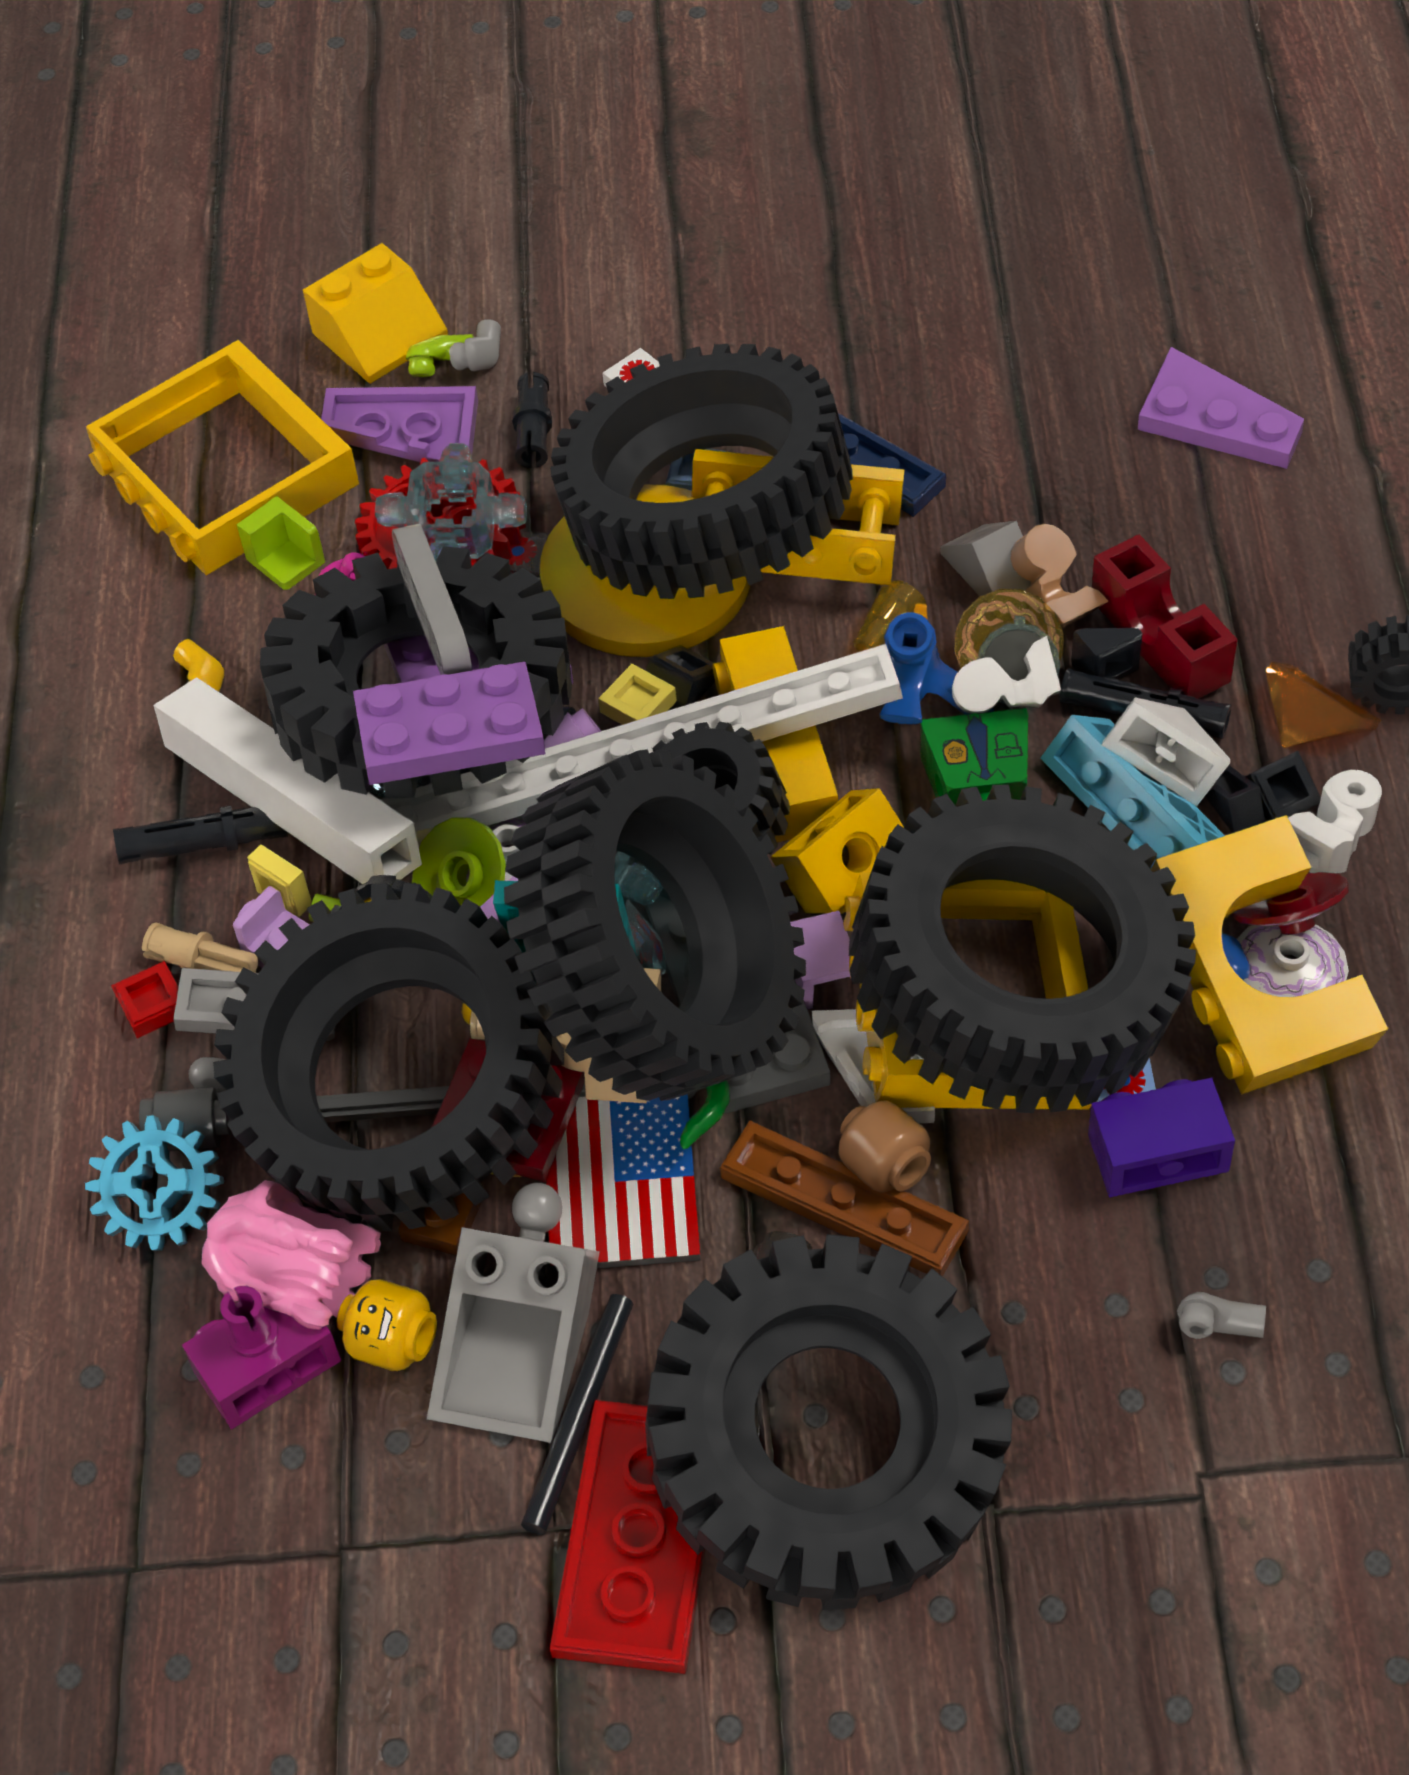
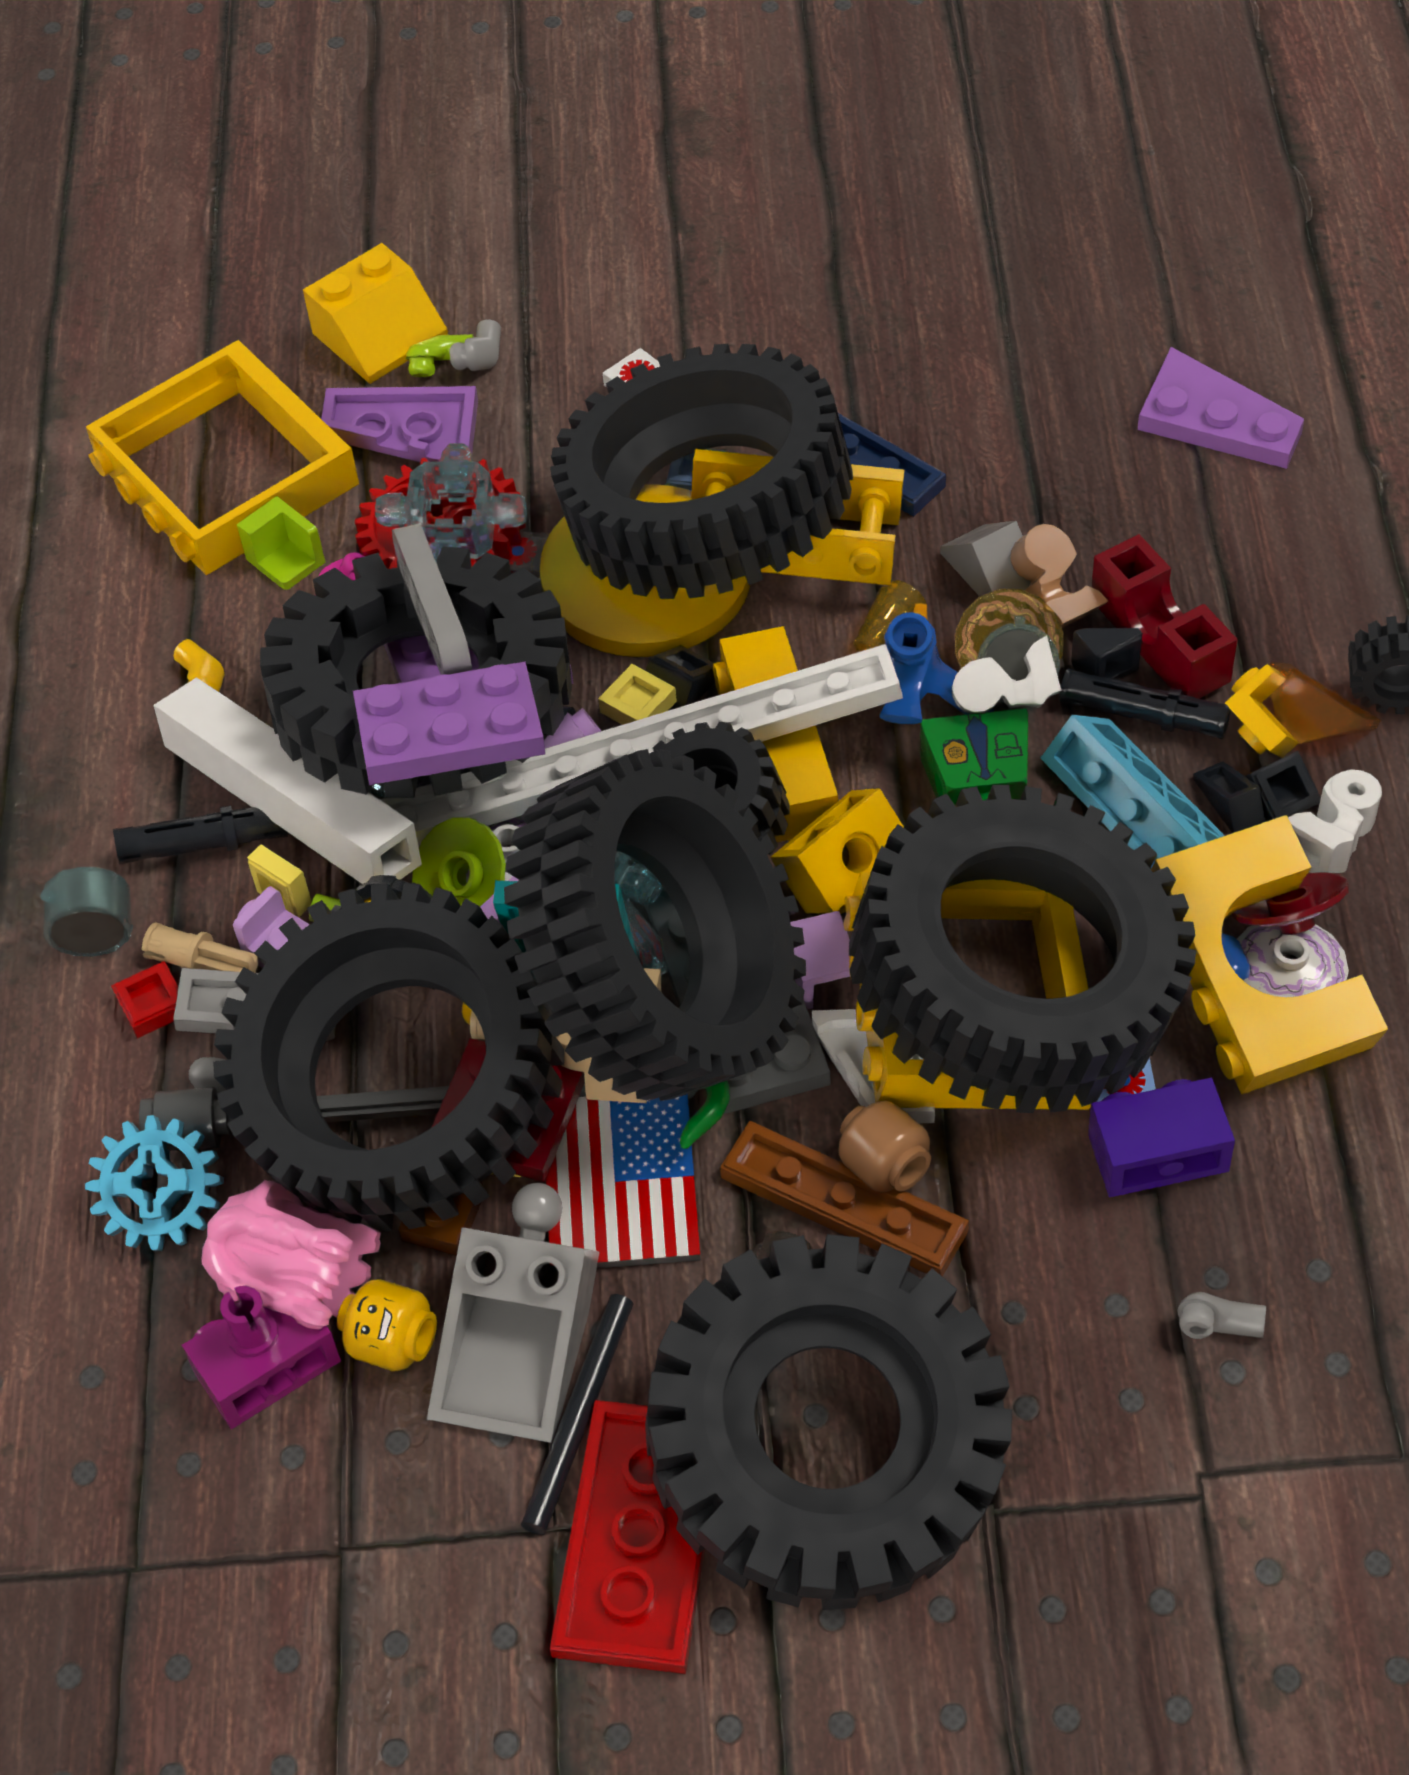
black pin [512,372,552,468] -> none
white slope [1102,697,1230,806] -> none
none -> clear light blue piece [40,867,133,957]
none -> yellow bracket [1225,664,1299,758]

